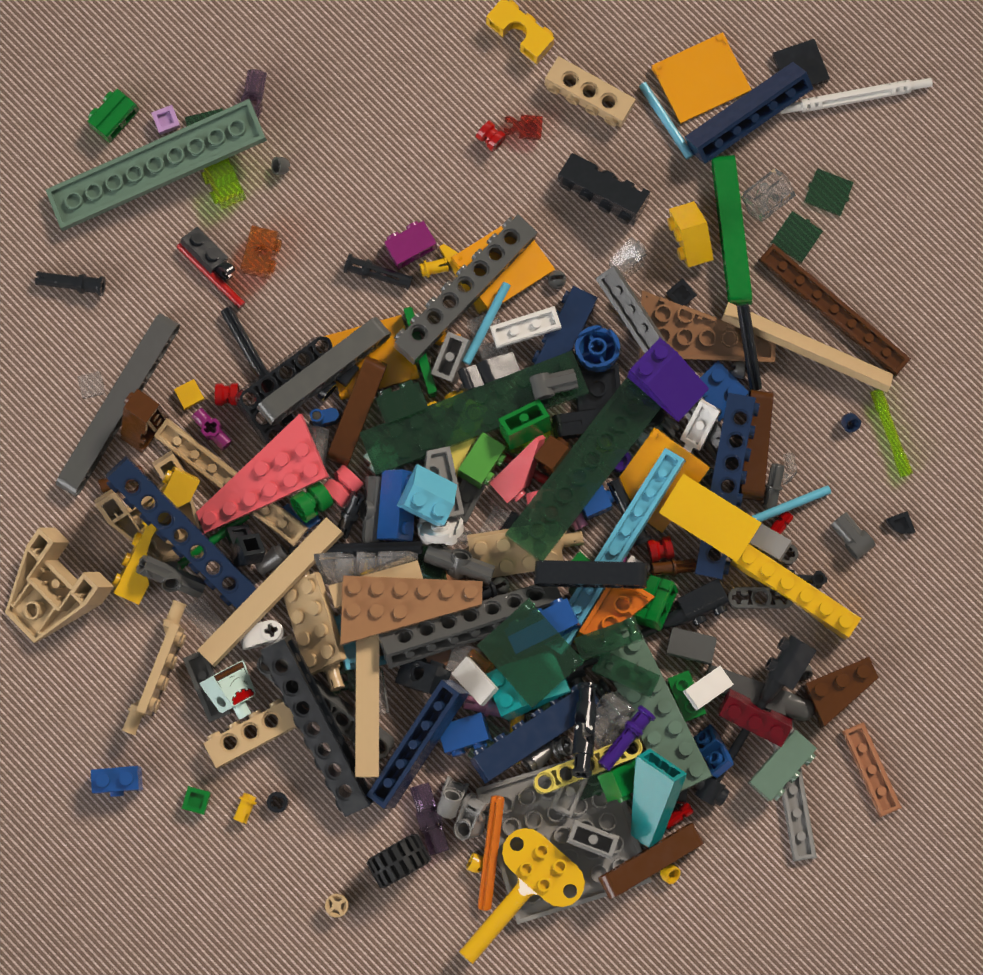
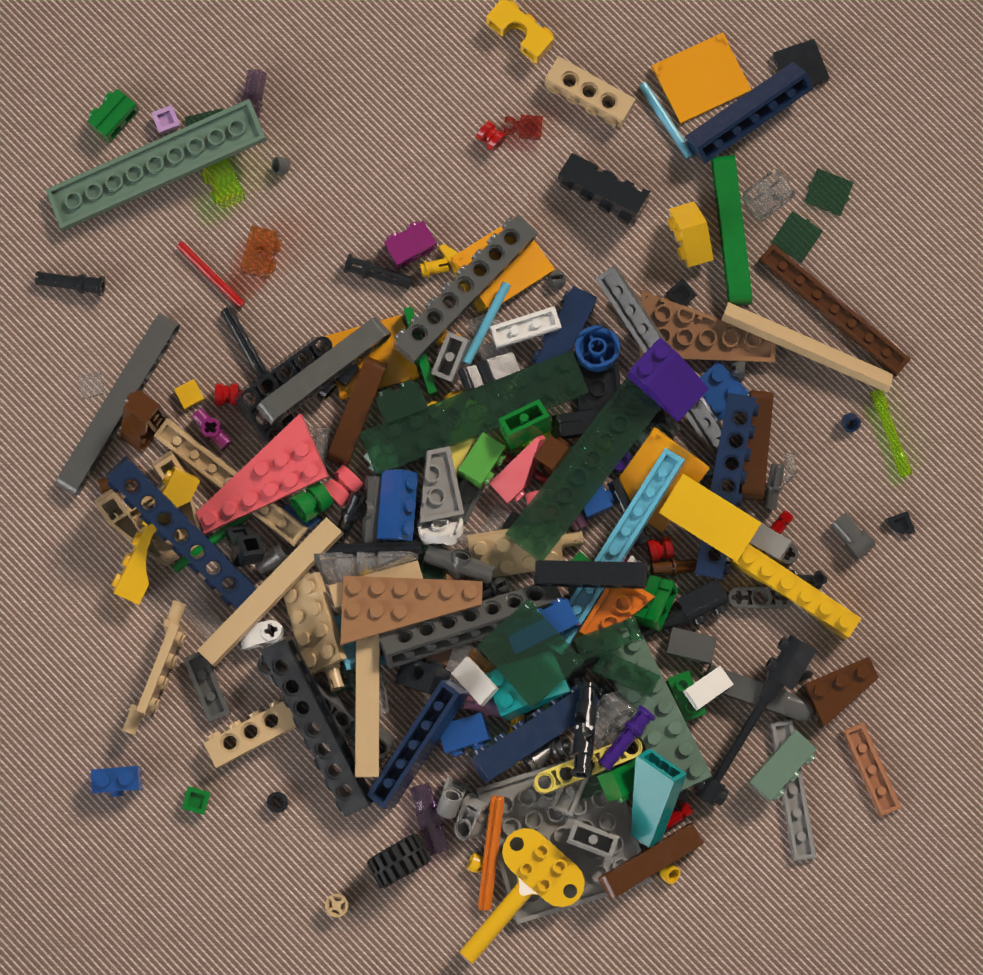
tan wedge [5,527,114,643] -> none
dark grey piece [136,555,206,598] -> none
black plate [180,227,235,281] -> none
light aqua torso [199,660,256,720] -> none
yellow pin [233,793,257,824] -> none
blue piece [310,408,341,428] -> none
medium azure slope [397,464,457,526] -> none
dark grey piece [529,369,578,400] -> none
clear slope [609,238,647,280] -> none
white plate [680,399,722,454] -> none
blue slope [693,724,734,778] -> none
dark red arch [719,689,792,747] -> none
black axle [737,303,762,390] -> none
medium azure bar [752,485,831,522] -> none
white axle [780,78,933,114] -> none

